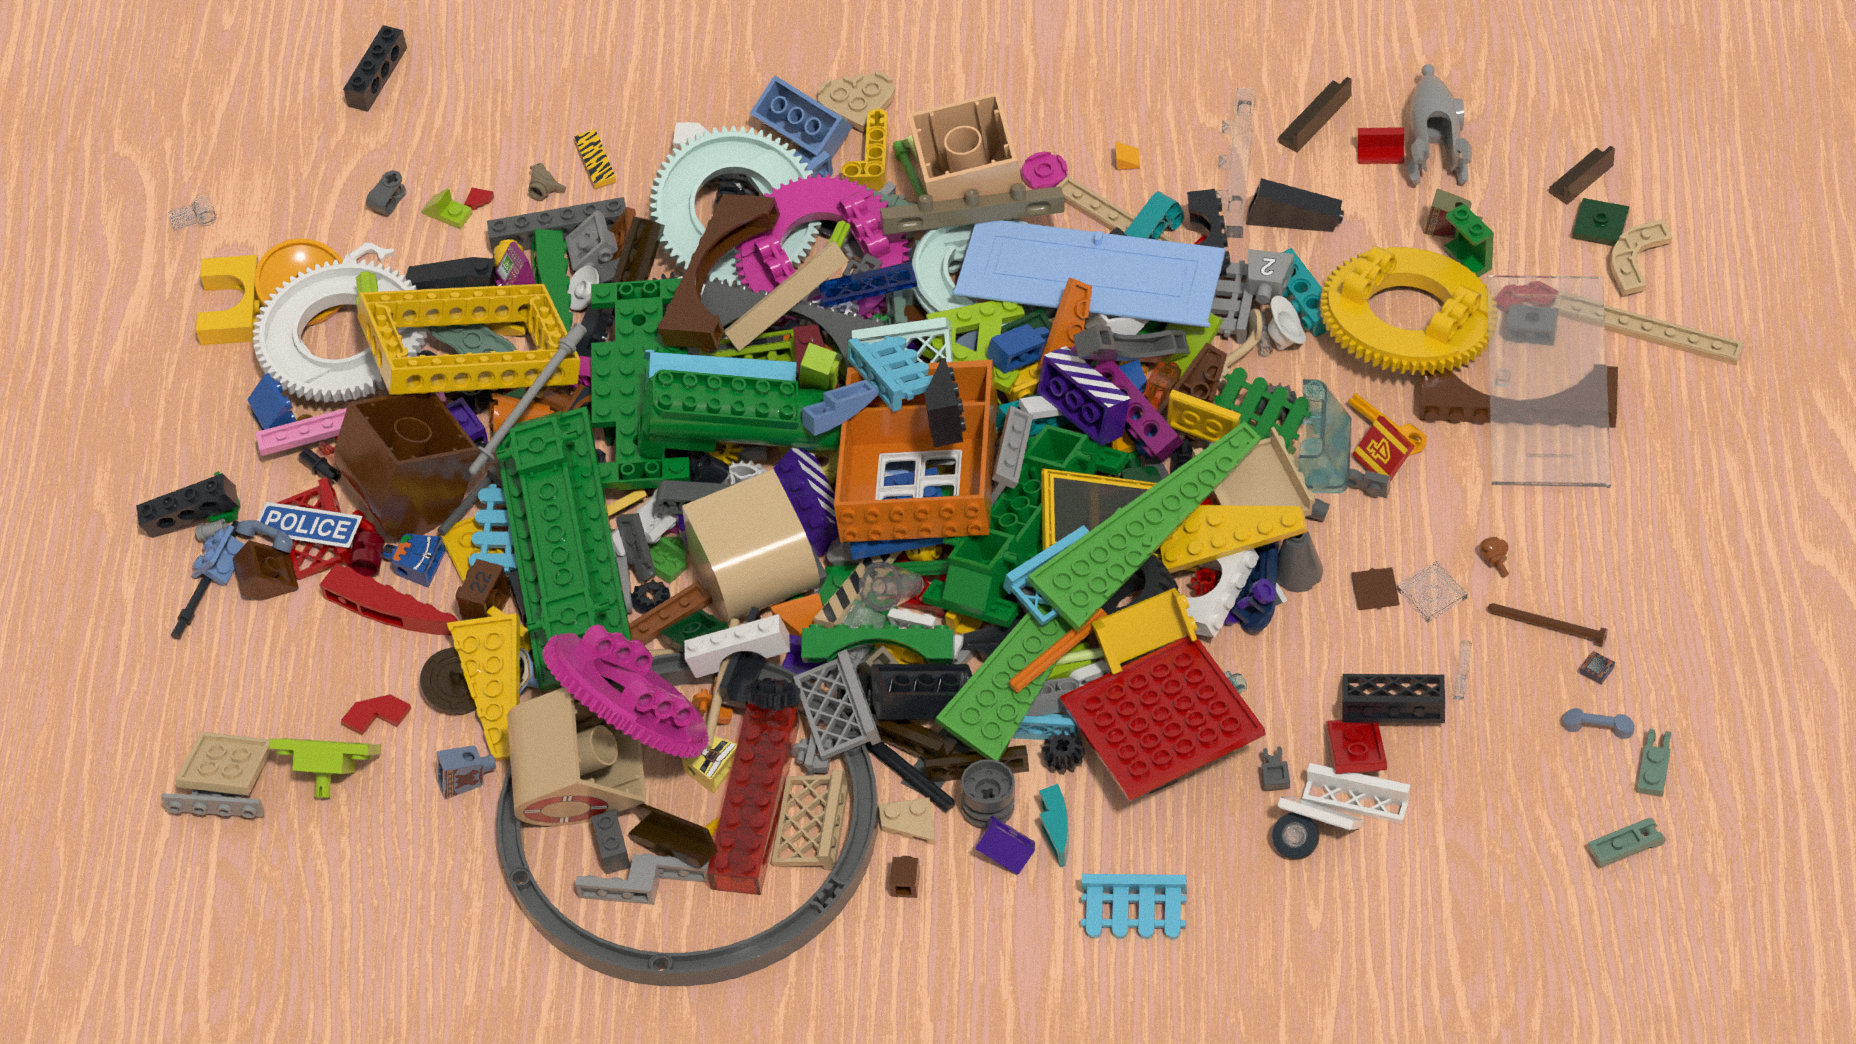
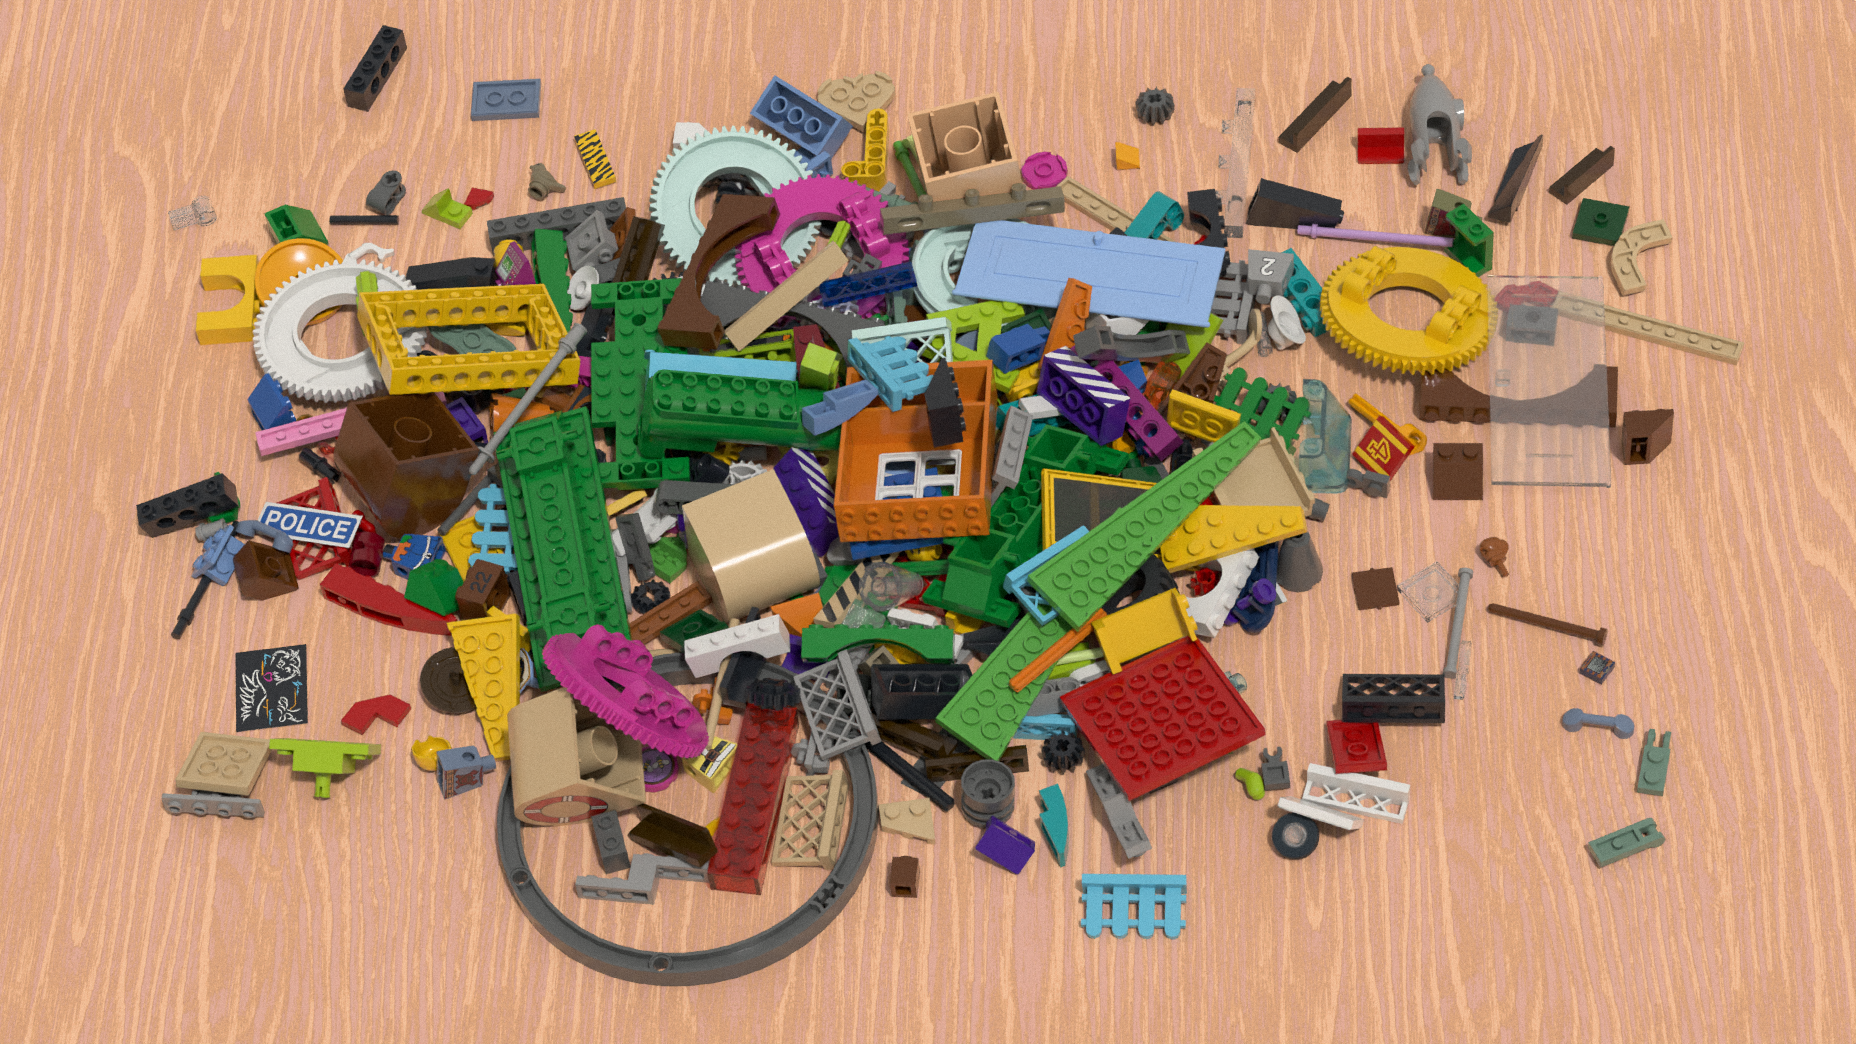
none -> black sticker [235,644,308,732]
none -> green slope [264,204,329,245]
none -> black bar [329,215,399,225]
none -> green slope [404,559,464,616]
none -> yellow hair [411,735,452,771]
none -> sand blue tile [471,79,542,121]
none -> tile [642,746,679,792]
none -> light grey bracket [1086,764,1152,859]
none -> dark grey gear [1135,86,1175,126]
none -> lime arm [1235,768,1265,800]
none -> lavender bar [1298,224,1454,247]
none -> reddish brown slope [1433,443,1483,500]
none -> light grey bar [1443,568,1474,679]
none -> black wedge [1488,134,1543,223]
none -> reddish brown slope [1621,409,1674,465]

